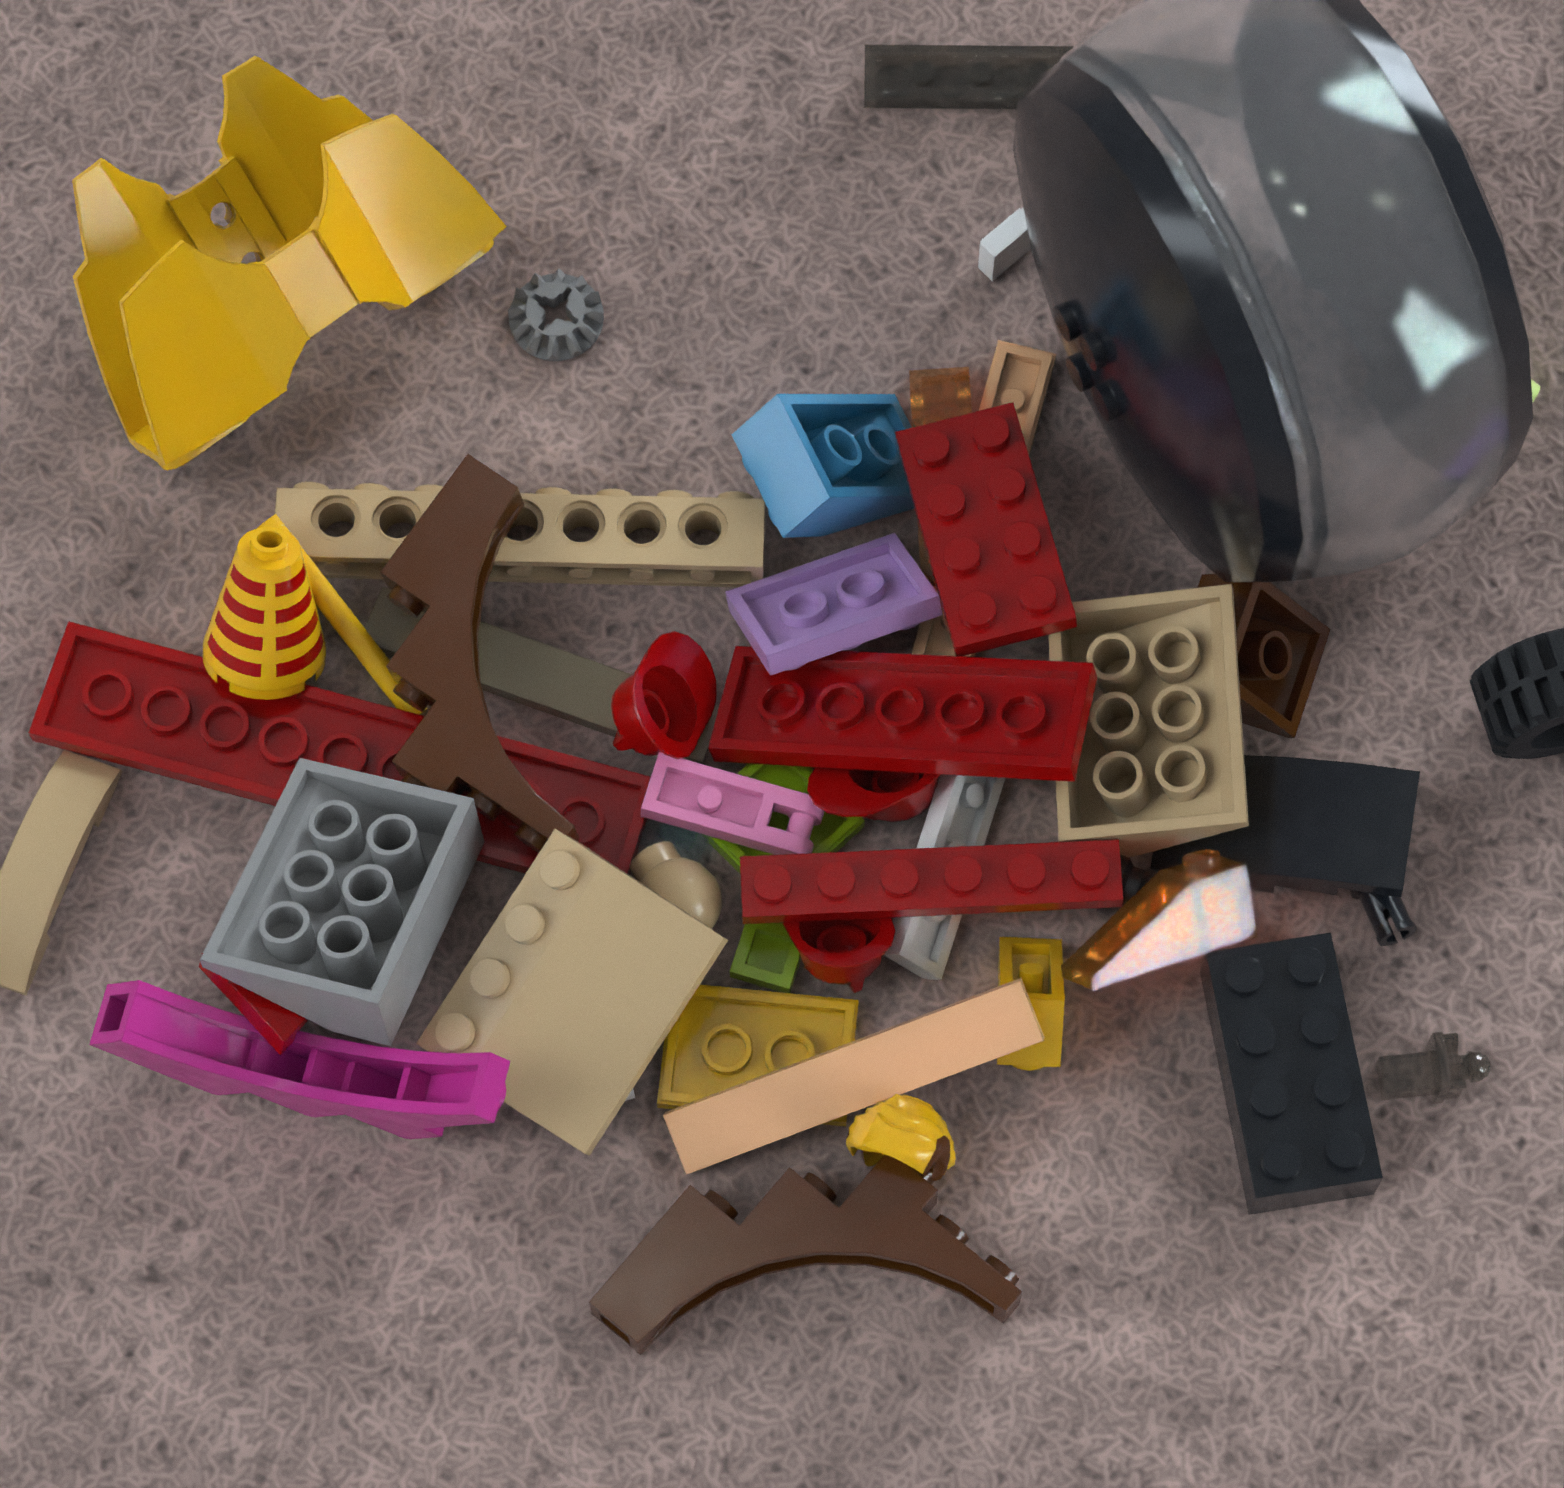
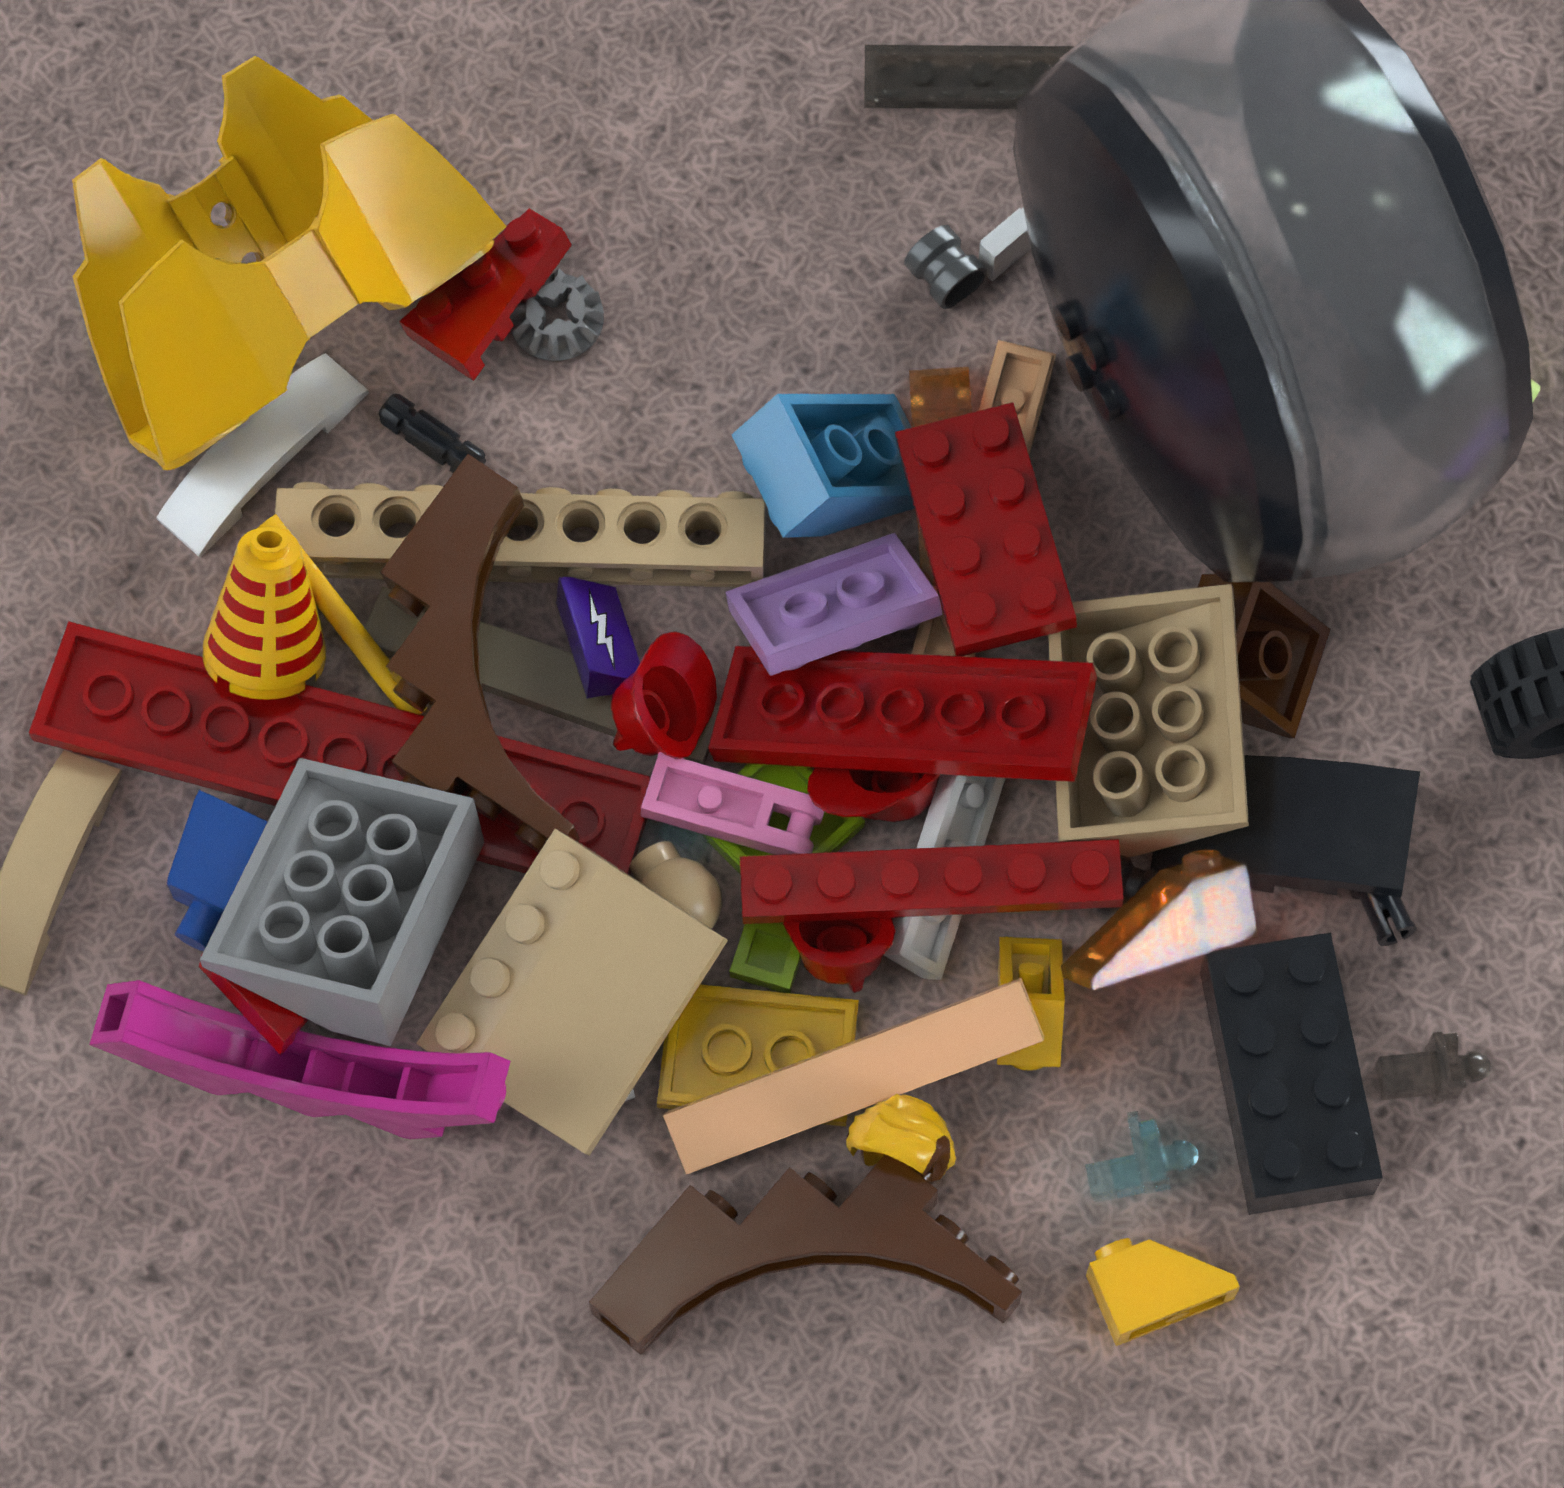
none -> white slope [156,353,369,558]
none -> blue torso [167,790,268,951]
none -> black axle [378,394,486,473]
none -> red wing [399,208,572,381]
none -> dark purple slope [556,577,640,699]
none -> dark grey wheel [904,225,987,309]
none -> clear light blue piece [1085,1111,1198,1202]
none -> yellow slope [1086,1238,1240,1346]

